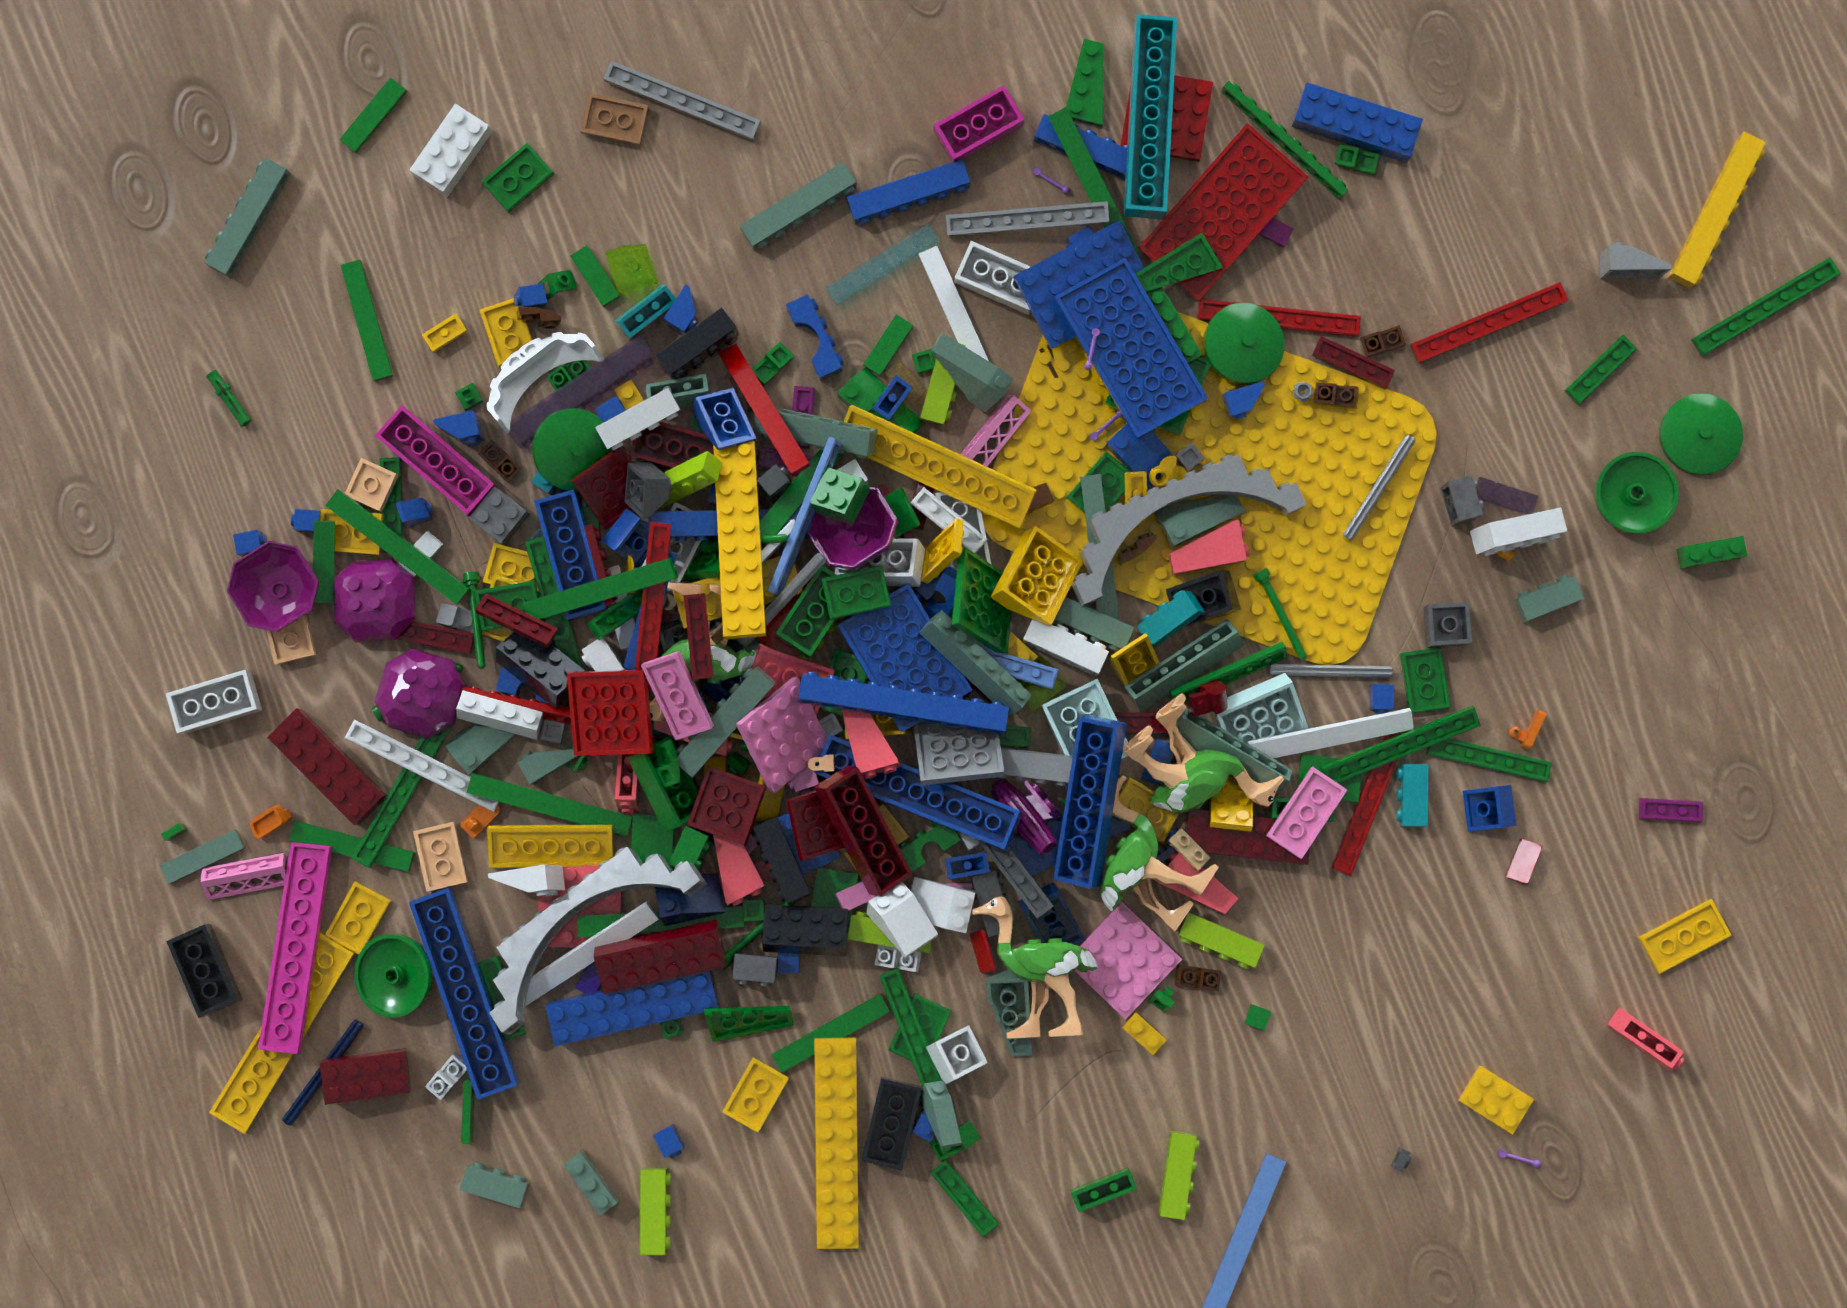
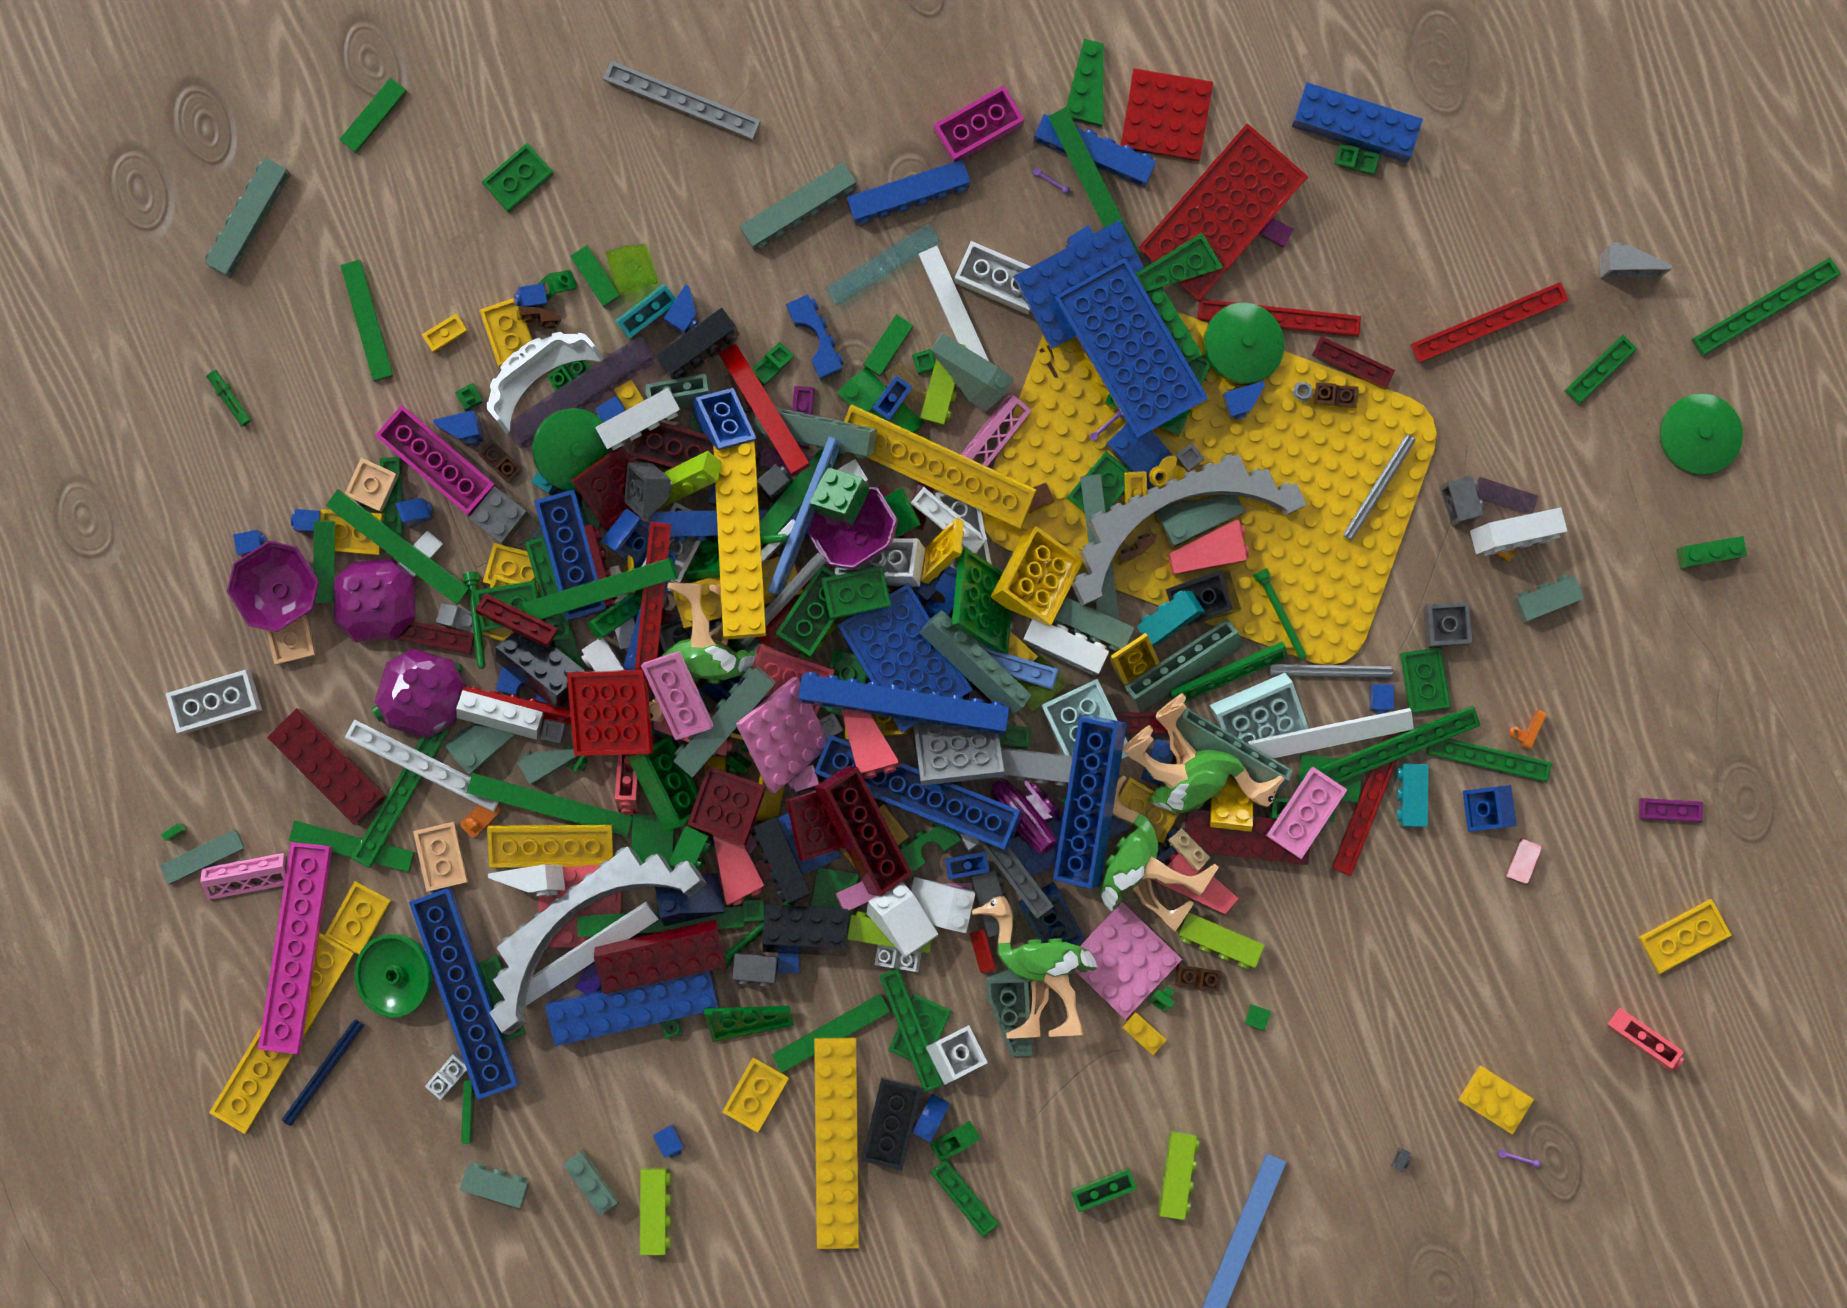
black brick [166,924,243,1018] -> none
orange piece [250,805,293,839] -> none
dark red brick [320,1048,411,1105] -> none
white brick [410,104,492,198] -> none
medium nougat plate [580,93,649,146] -> none
green slope [653,739,680,788] -> none
dark red plate [684,593,714,680] -> none
light nougat piece [808,754,835,772] -> none
sand green slope [919,1080,962,1149] -> none
light grey plate [946,201,1110,236] -> none
medium lavender hinge [1084,328,1100,370] -> none
teal brick [1123,14,1177,220] -> none
dark red brick [1188,680,1228,717] -> none
green plate [1221,81,1348,201] -> none
reddish brown slope [1360,325,1406,357] -> none
green dish [1595,452,1679,534] -> none
yellow brick [1668,131,1766,289] -> none

